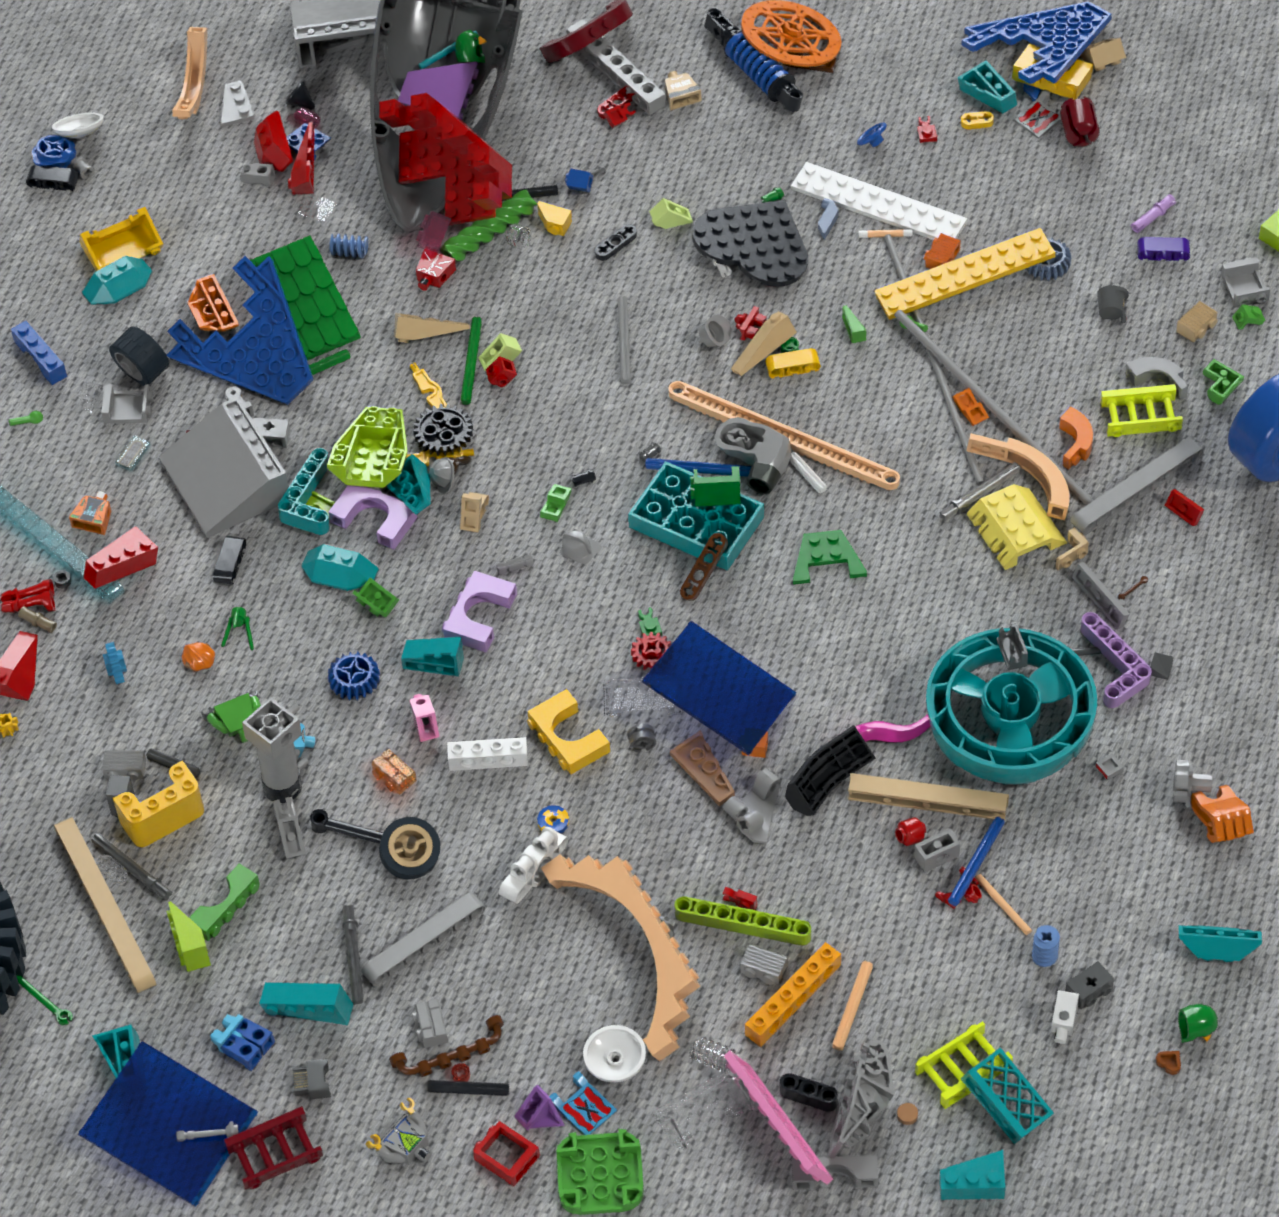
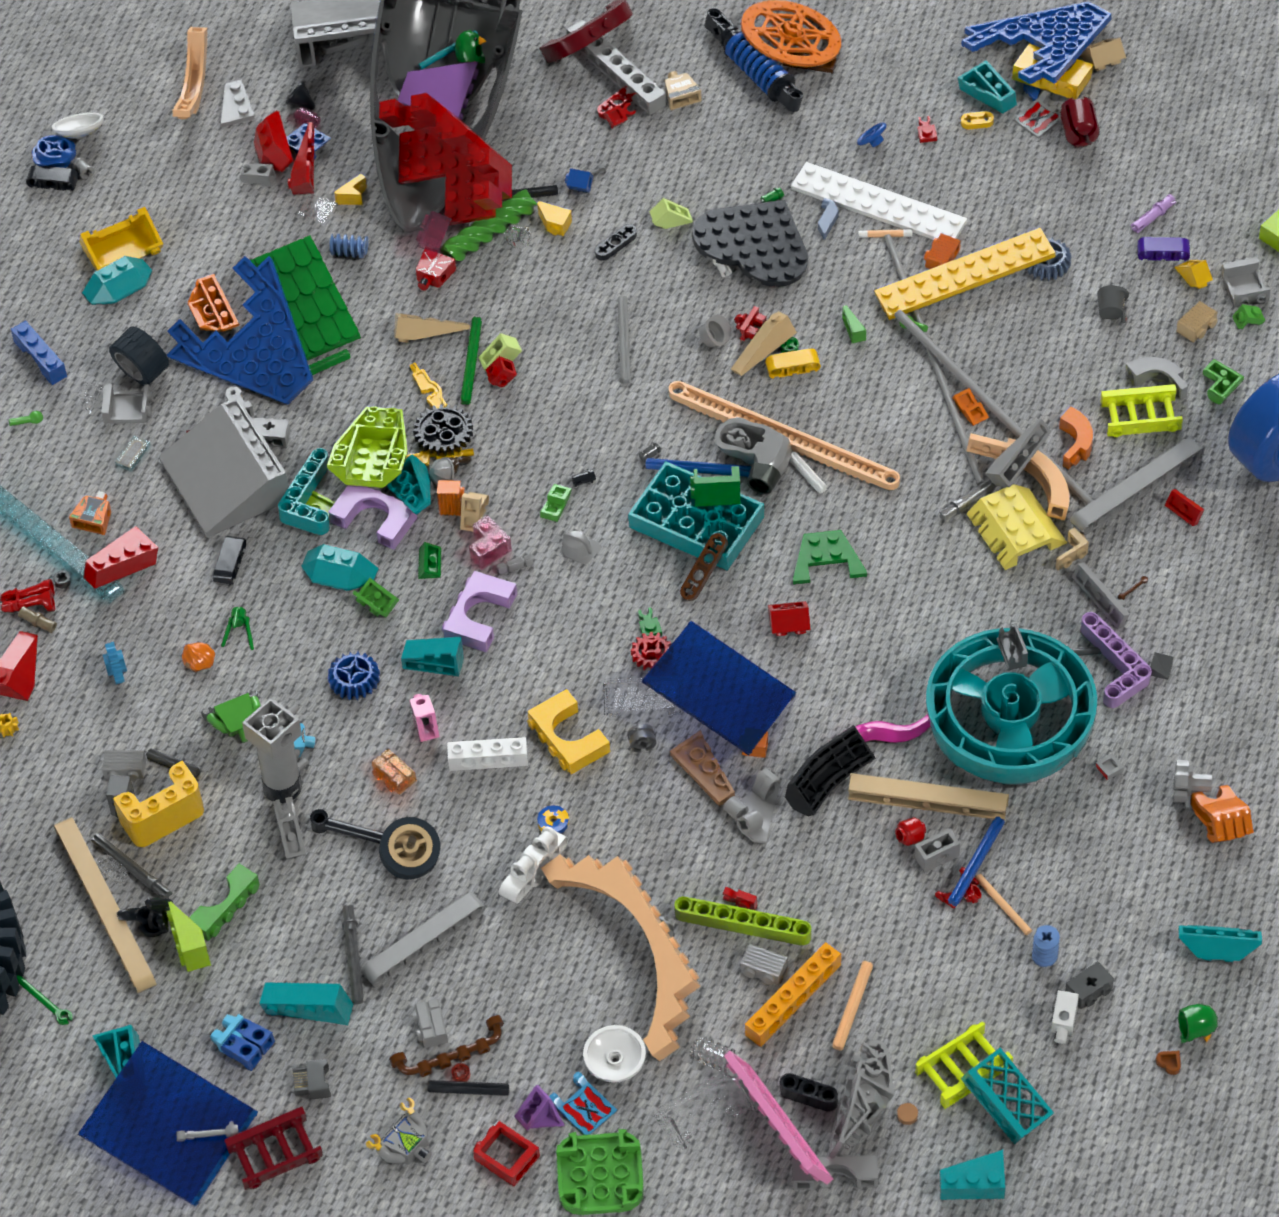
none -> black hair [117,897,173,937]
none -> yellow slope [334,174,367,205]
none -> green slope [418,542,441,579]
none -> orange brick [437,480,465,516]
none -> clear pink brick [469,515,512,570]
none -> red slope [768,601,811,636]
none -> light grey slope [985,419,1052,487]
none -> yellow slope [1175,260,1213,289]

